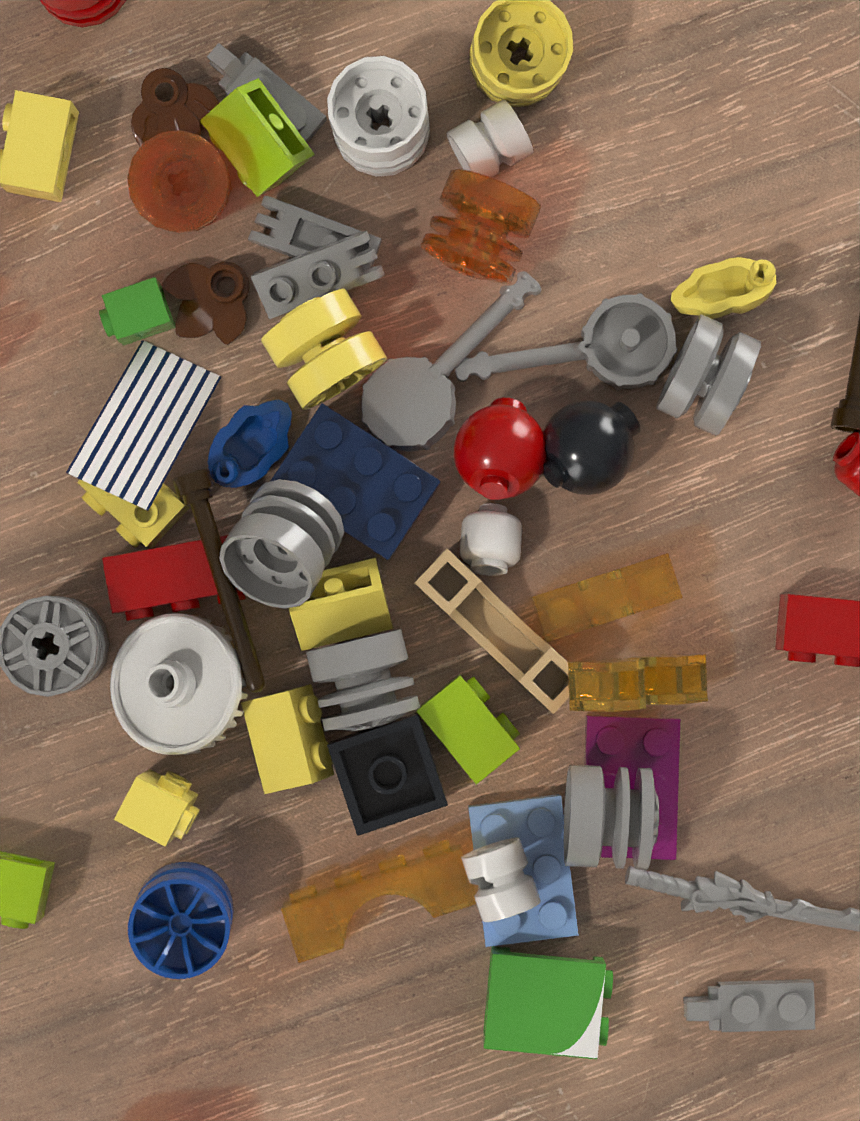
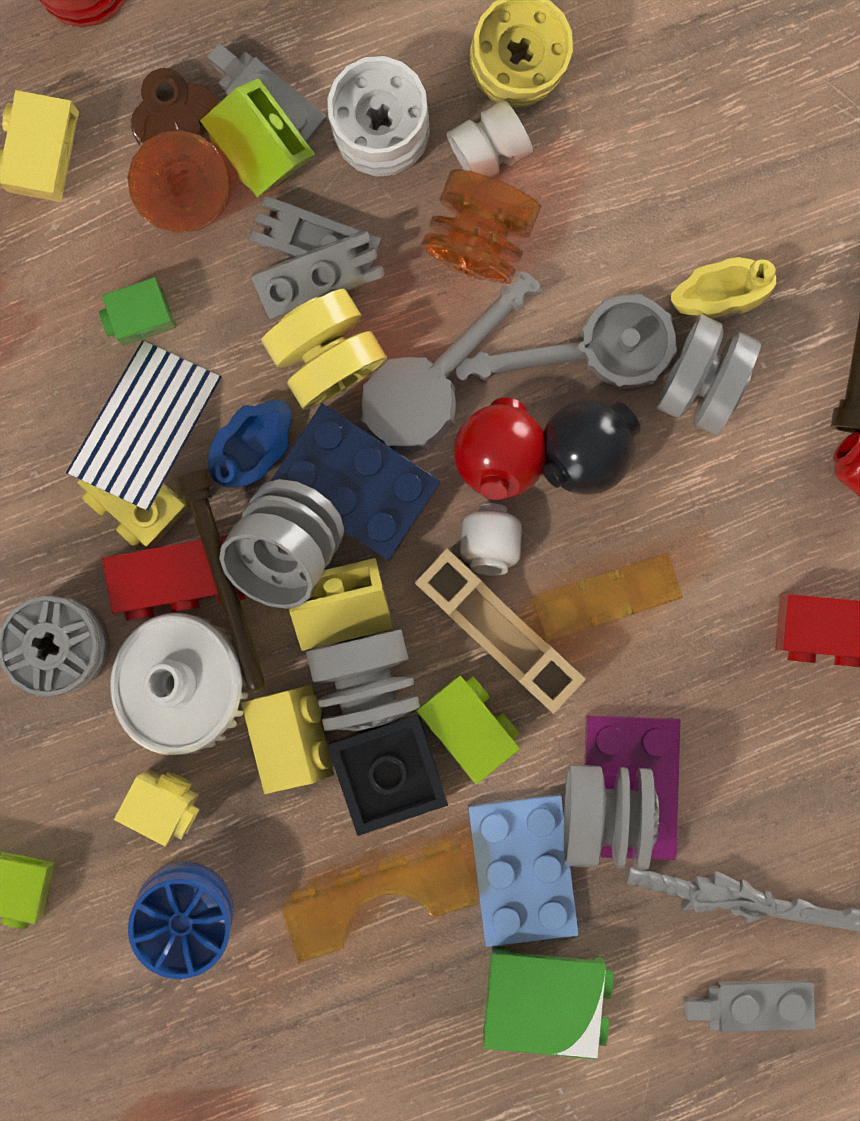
reddish brown plate [162,262,250,345] -> none
white wheel [461,837,541,922] -> none
clear yellow arch [568,654,708,712] -> none

